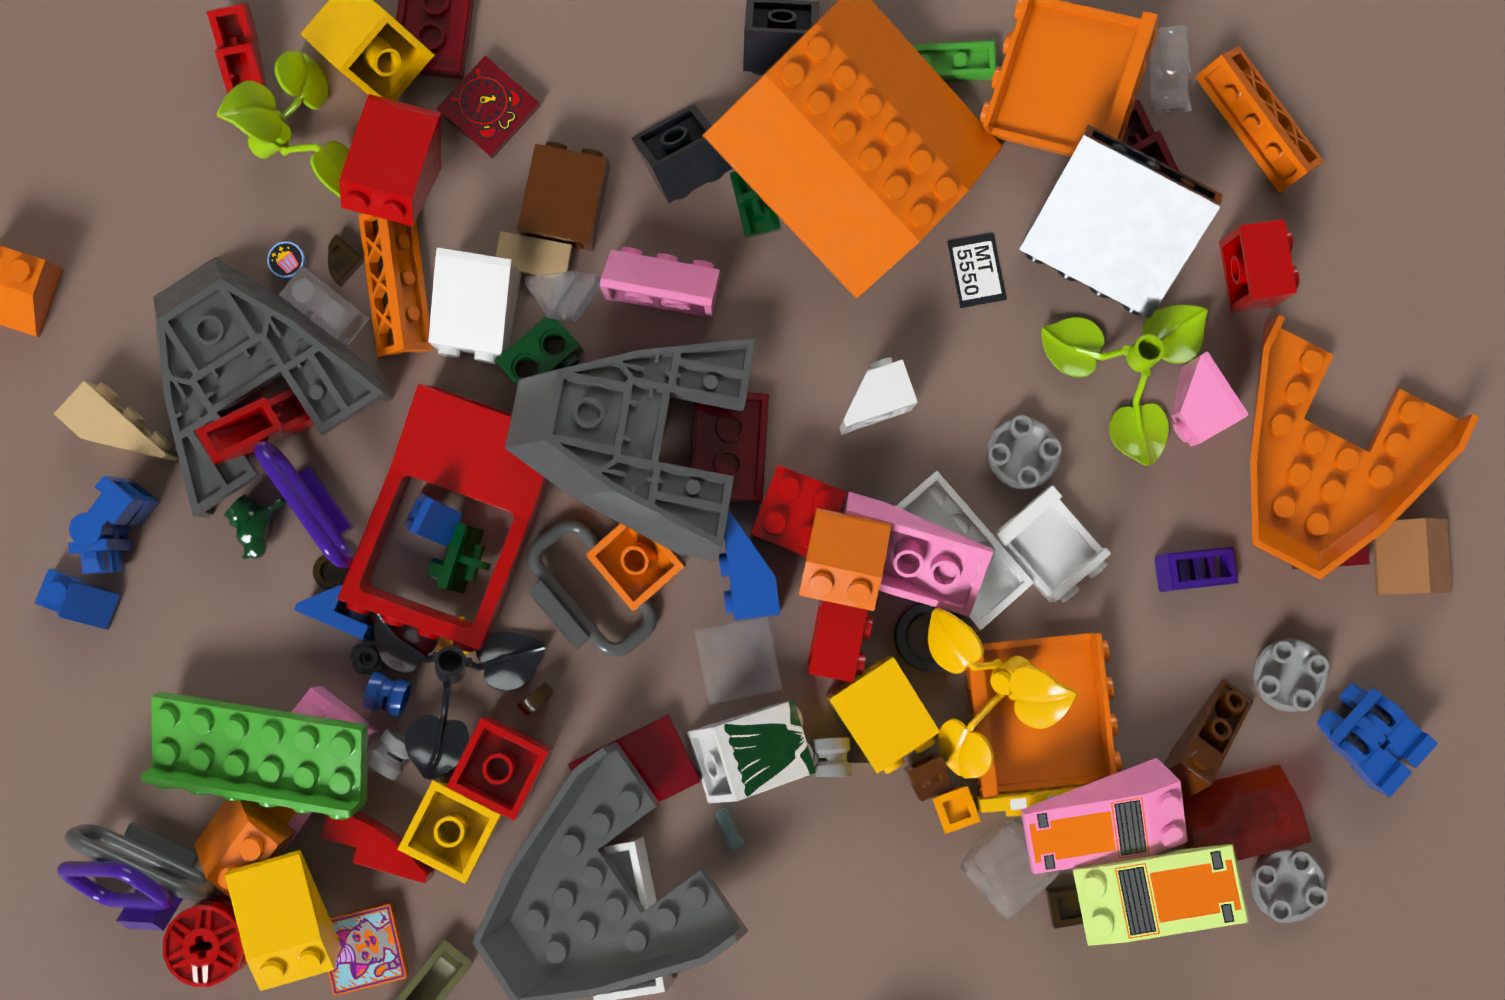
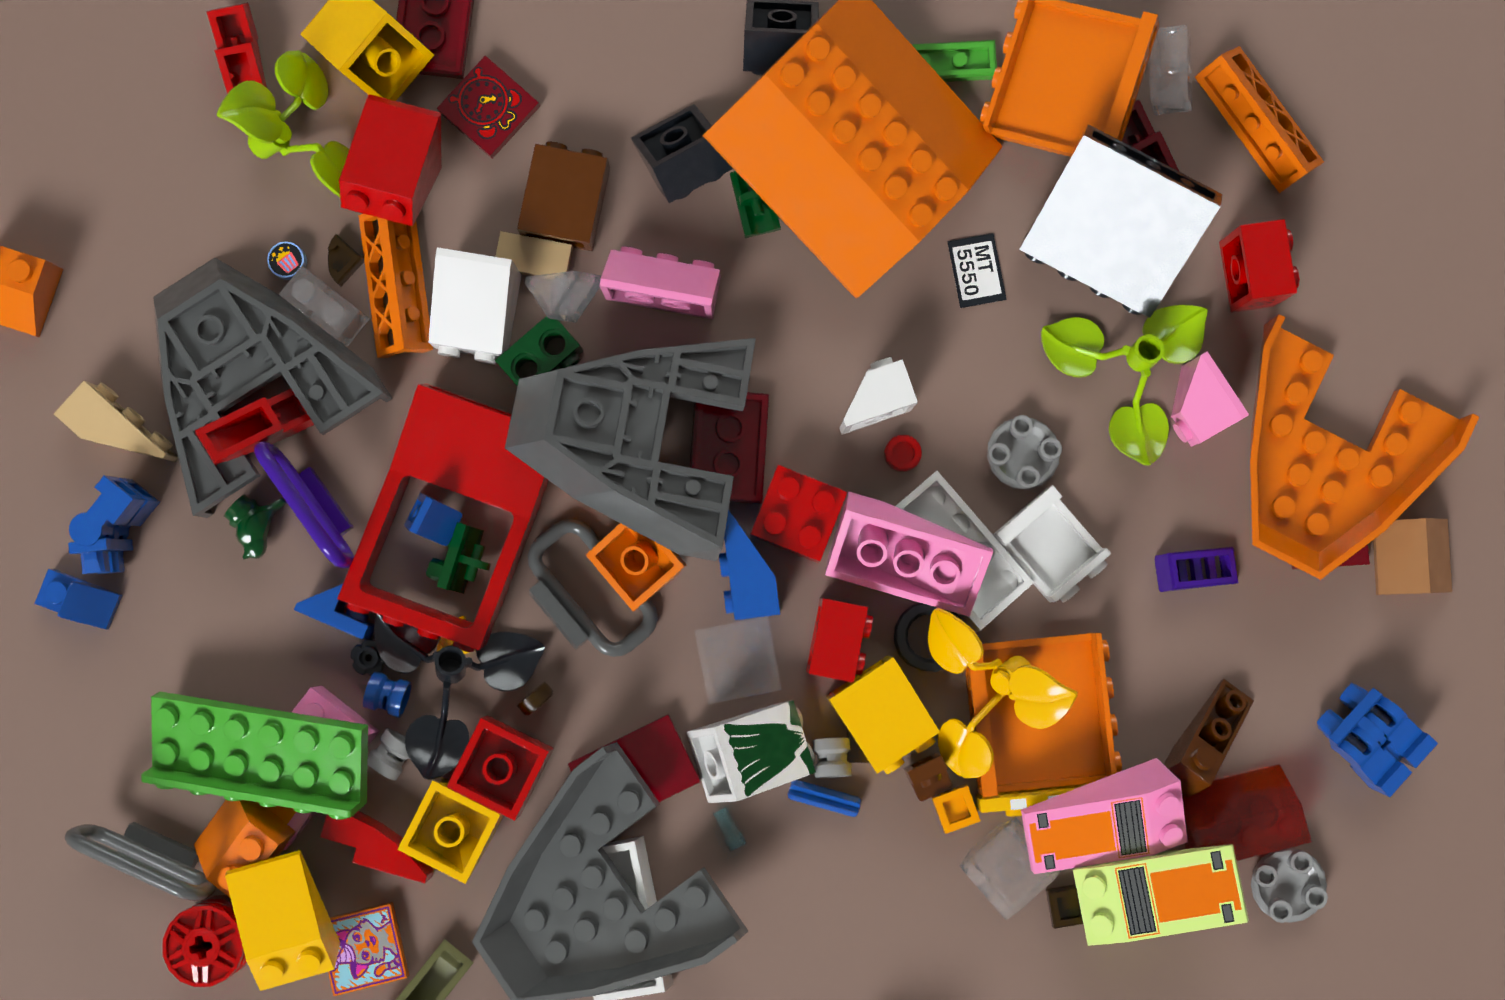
dark purple bar [57,861,183,931] -> none
dark brown tile [313,554,350,589] -> none
orange slope [799,508,892,611] -> none
light grey dish [1253,638,1329,712] -> none
none -> blue axle [788,780,861,817]
none -> red tile [884,435,922,472]

